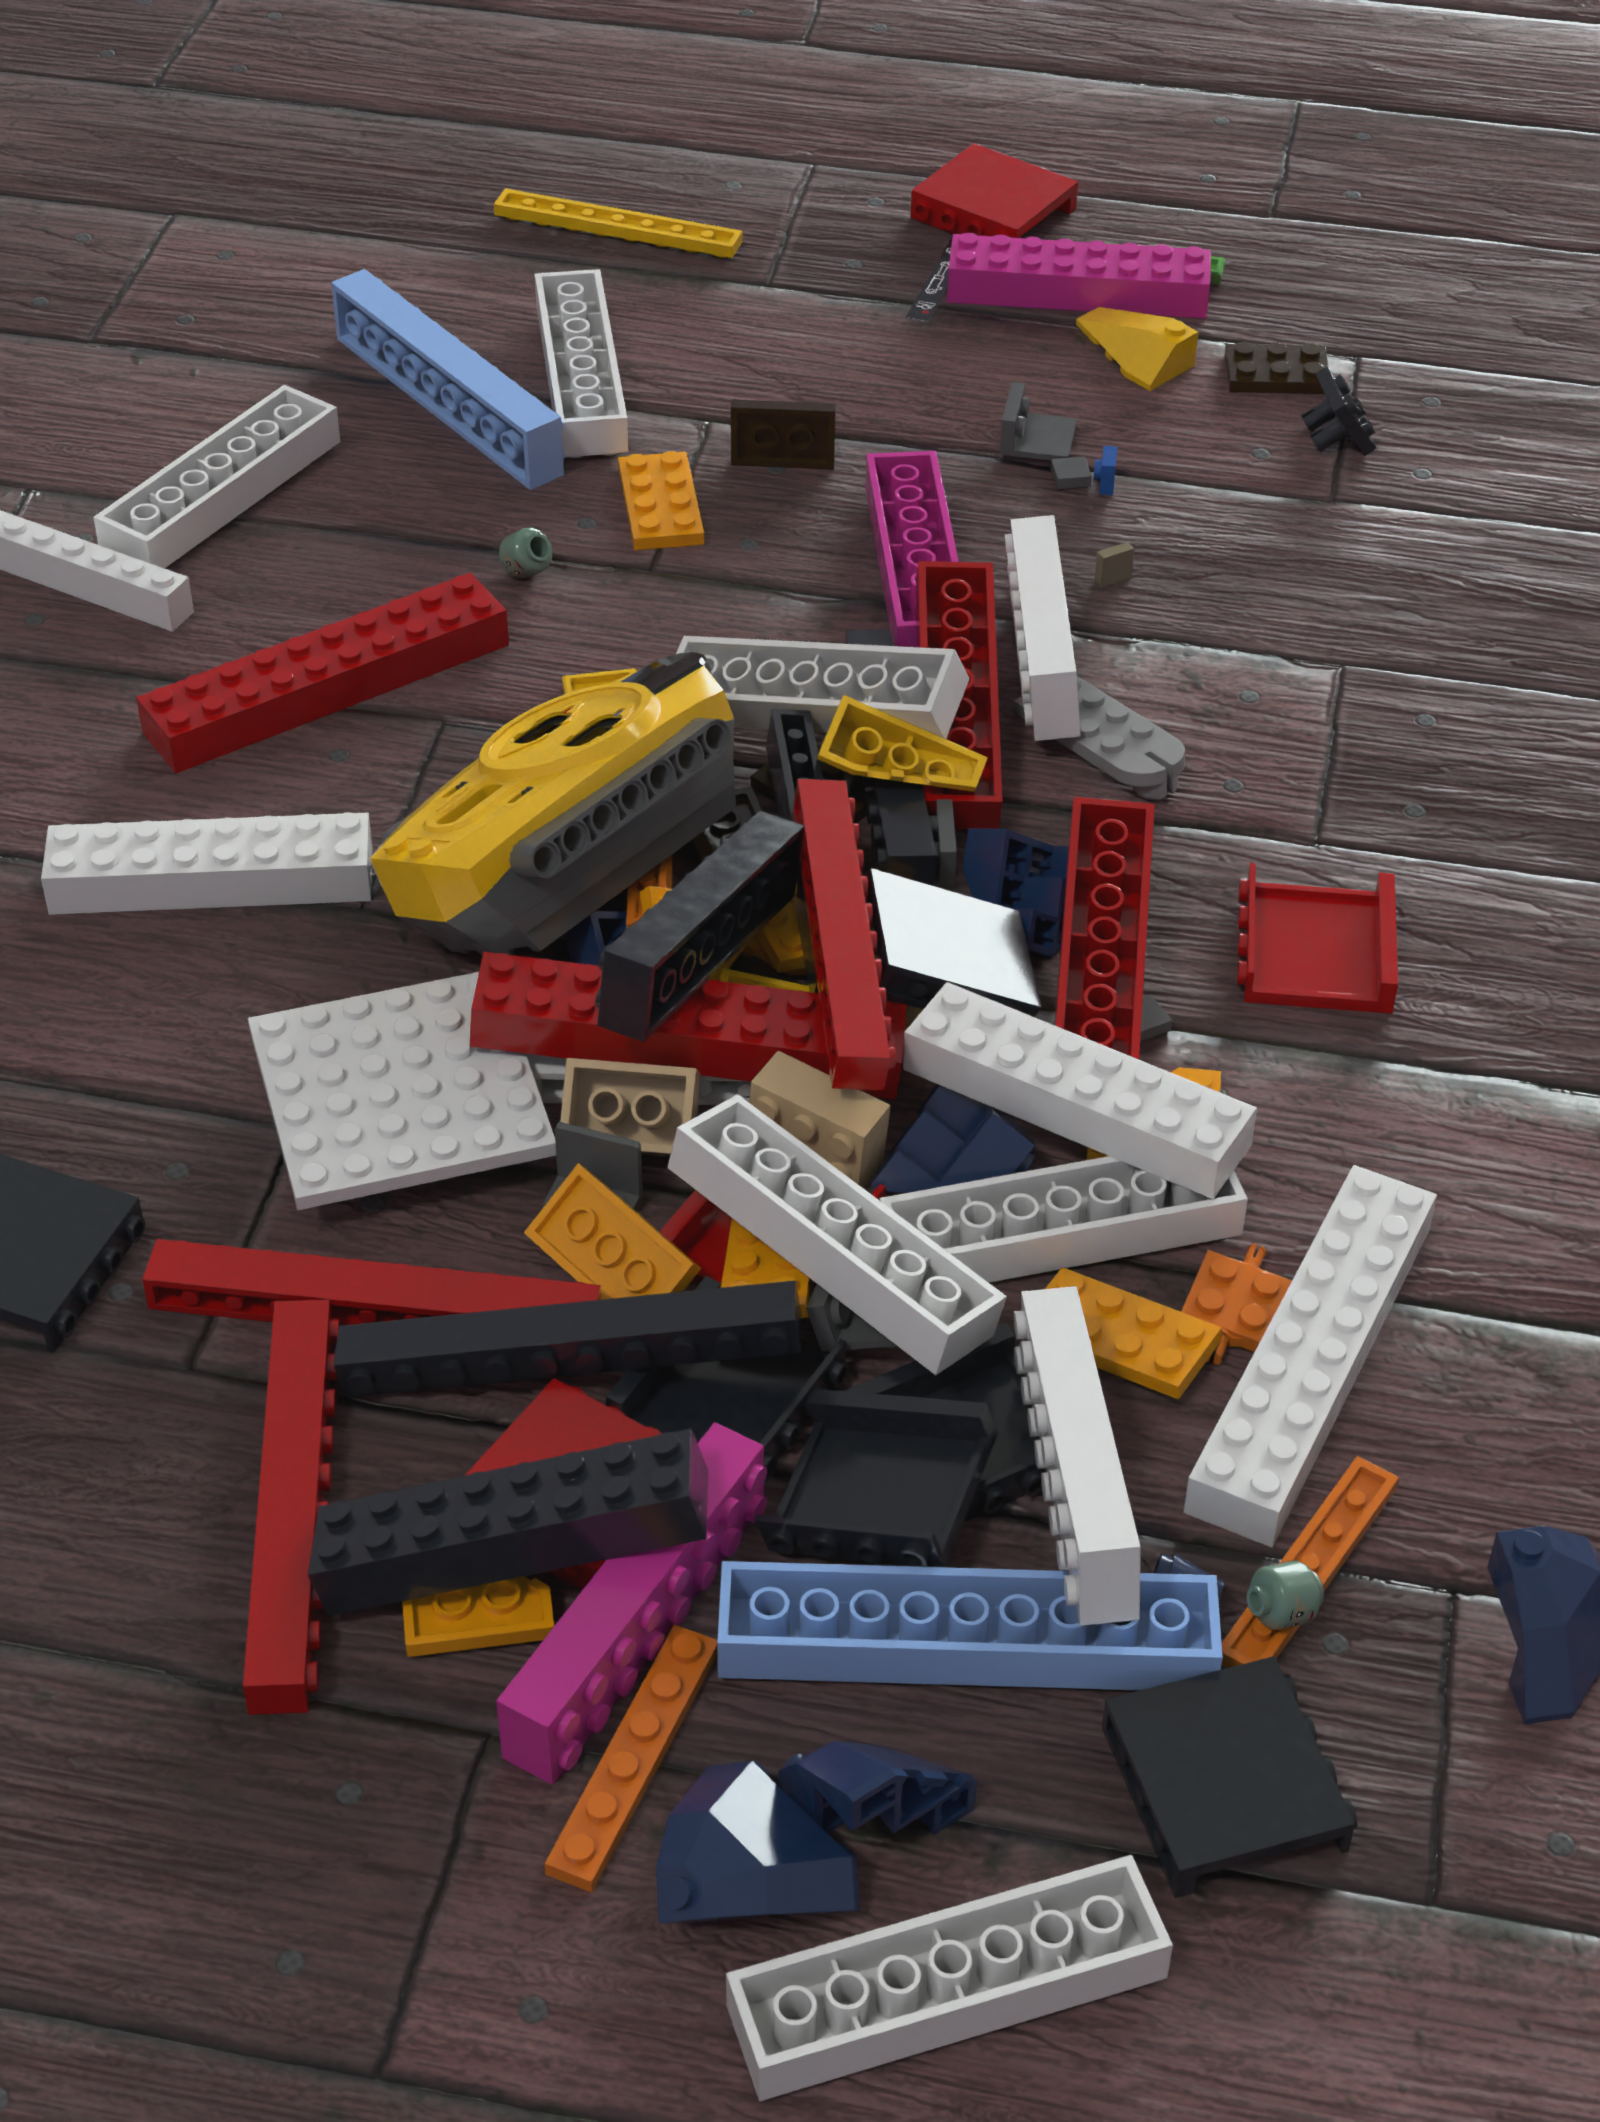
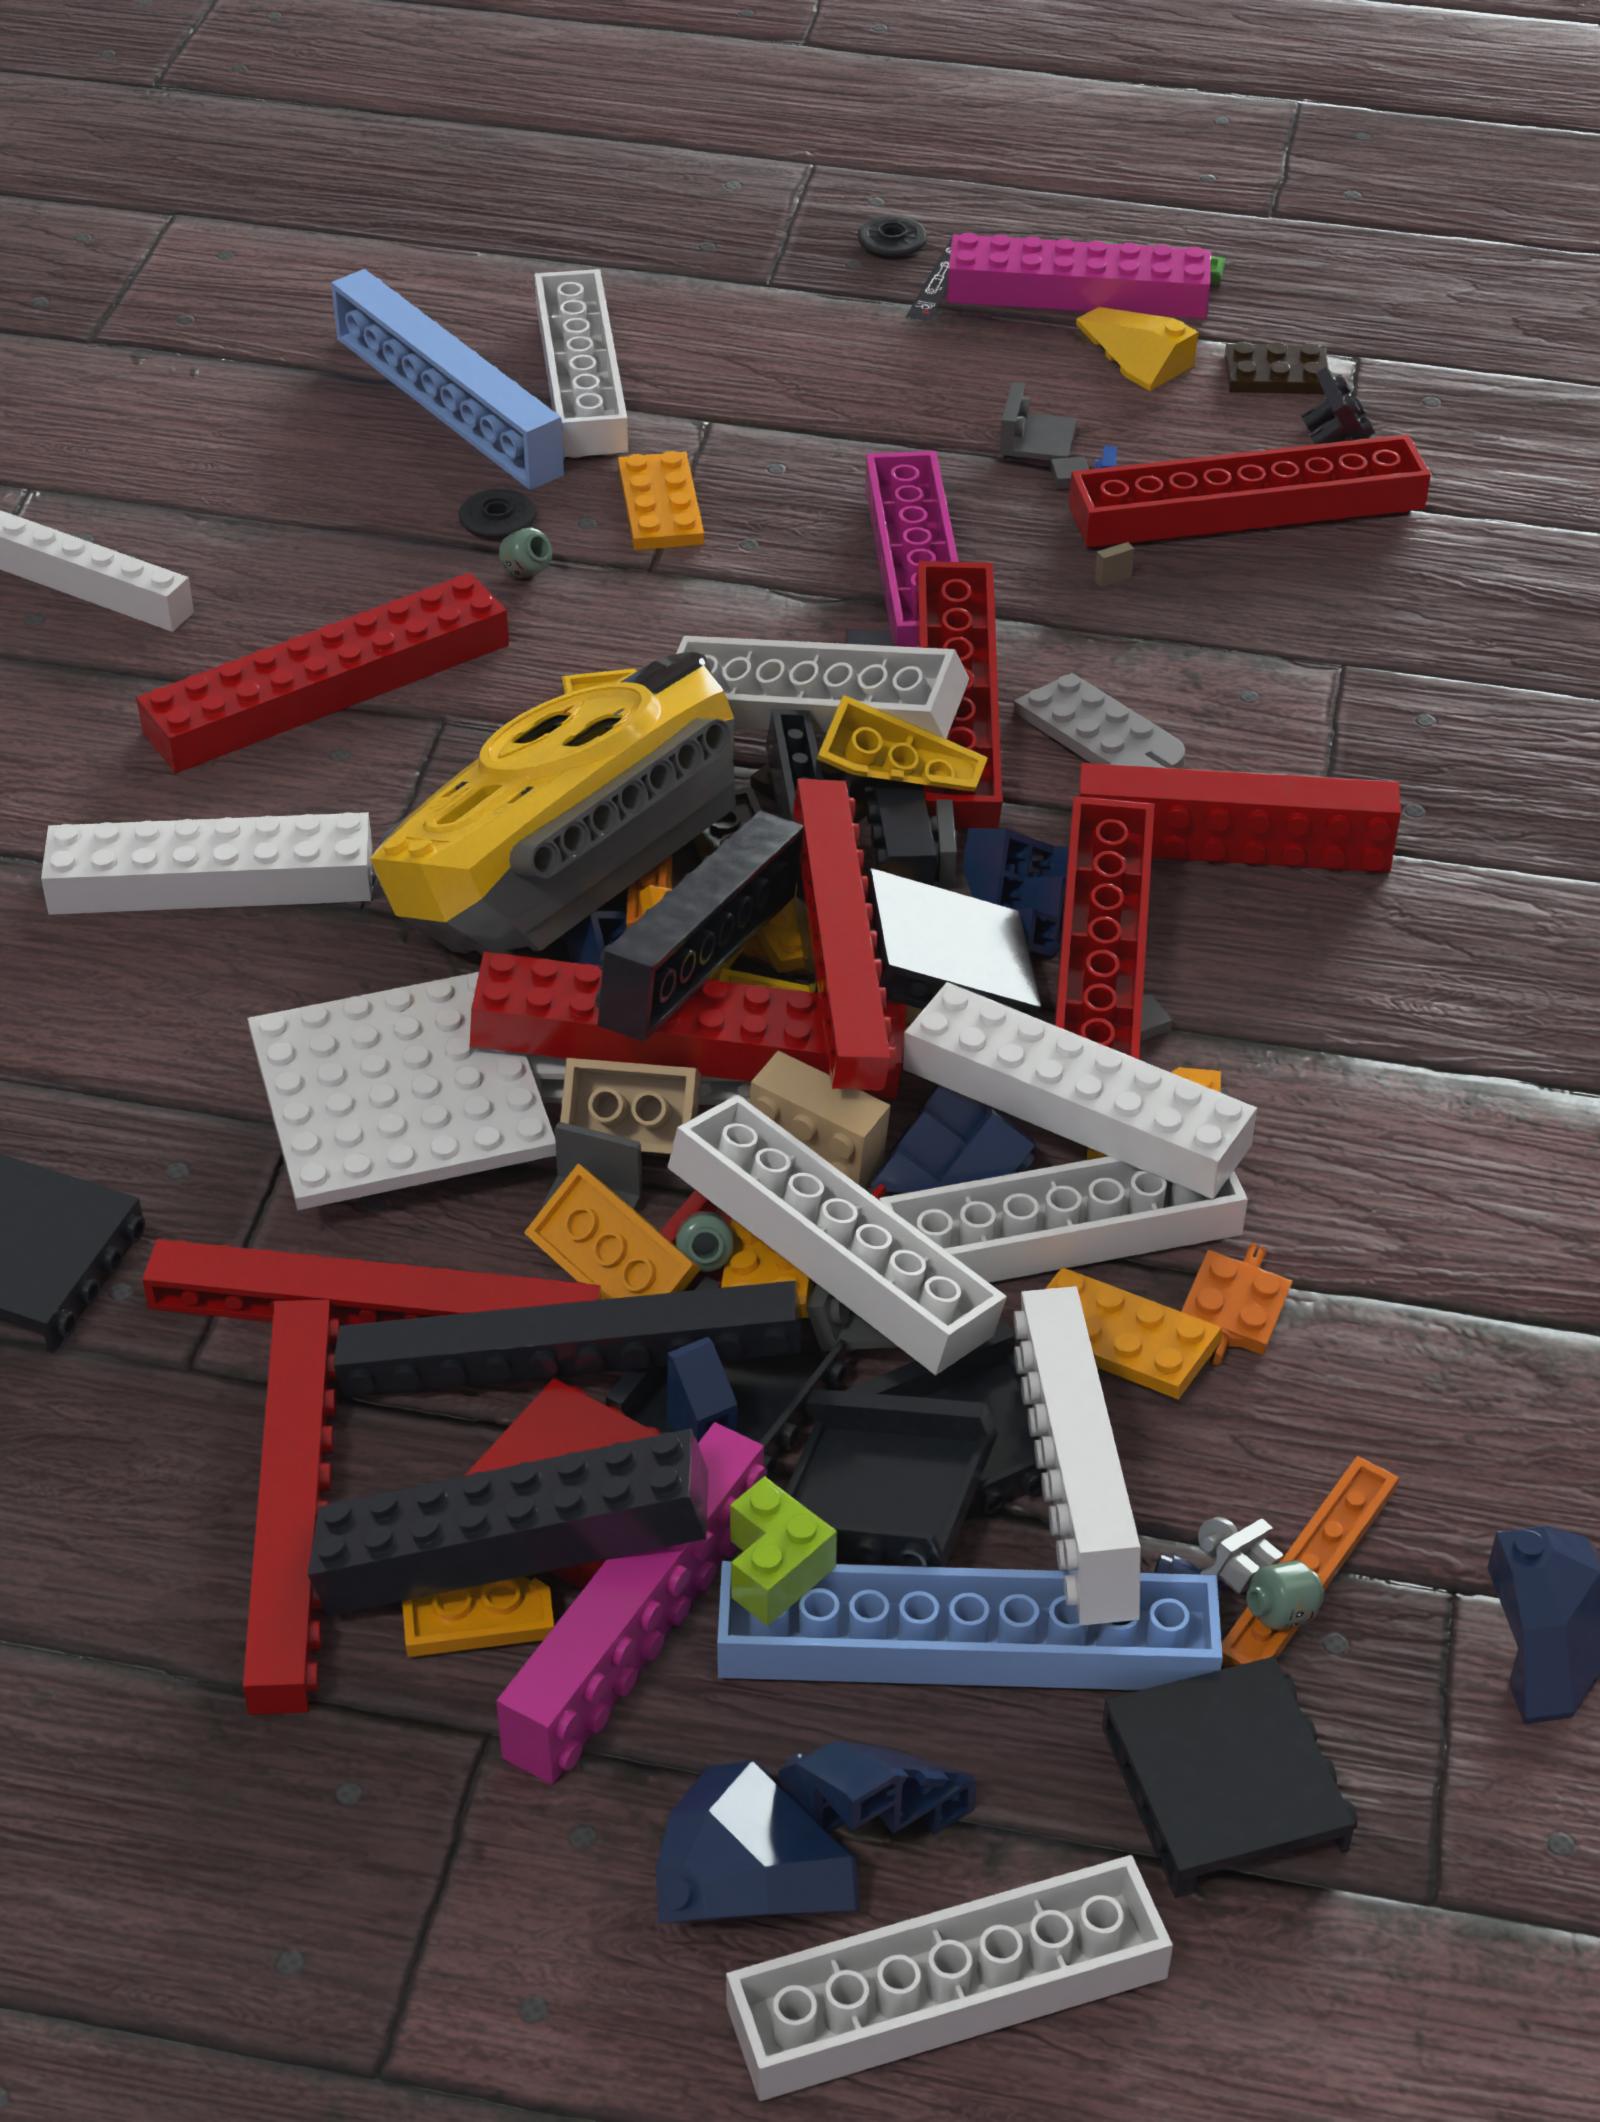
white brick [93,384,340,569] -> none
yellow plate [494,188,743,258] -> none
orange plate [544,1625,718,1893] -> none
dark brown plate [731,399,836,470] -> none
red panel [910,143,1078,238] -> none
white brick [1005,515,1081,741] -> none
white brick [1183,1165,1437,1548] -> none
red panel [1237,863,1398,1014] -> none
none -> black wheel [459,489,536,538]
none -> dark blue slope [667,1337,738,1443]
none -> sand green head [675,1211,734,1273]
none -> lime brick [730,1476,837,1626]
none -> black wheel [858,216,927,257]
none -> red brick [1069,434,1431,548]
none -> red brick [1078,763,1401,873]
none -> light grey hips [1198,1517,1284,1595]

